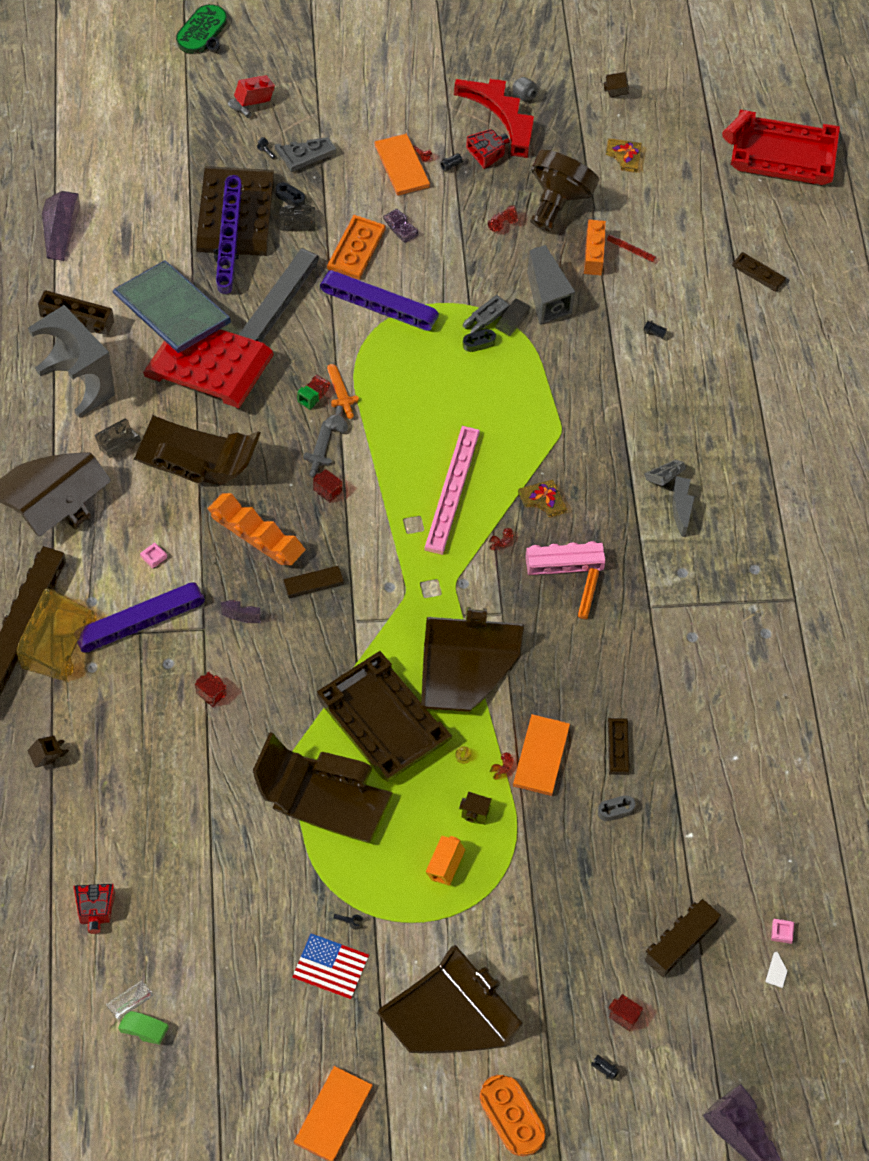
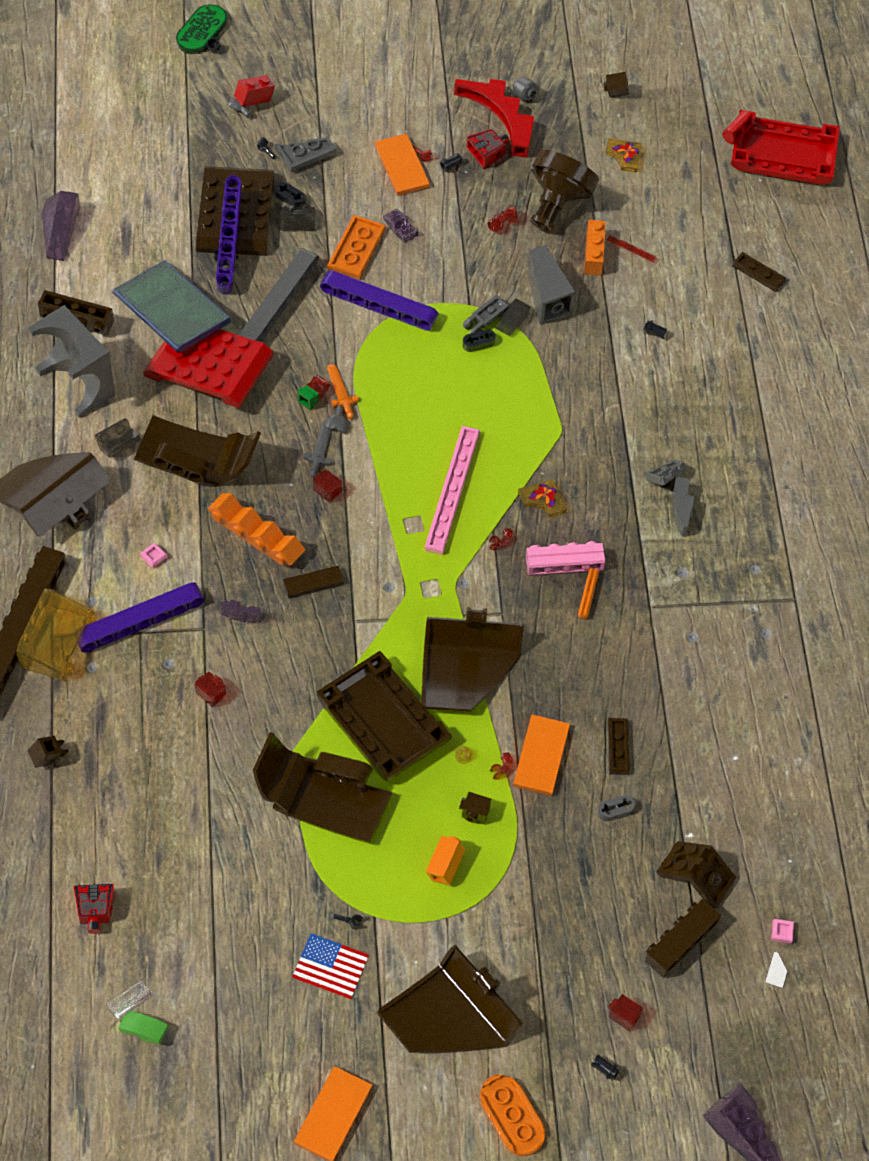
none -> dark brown bracket [657,841,737,909]

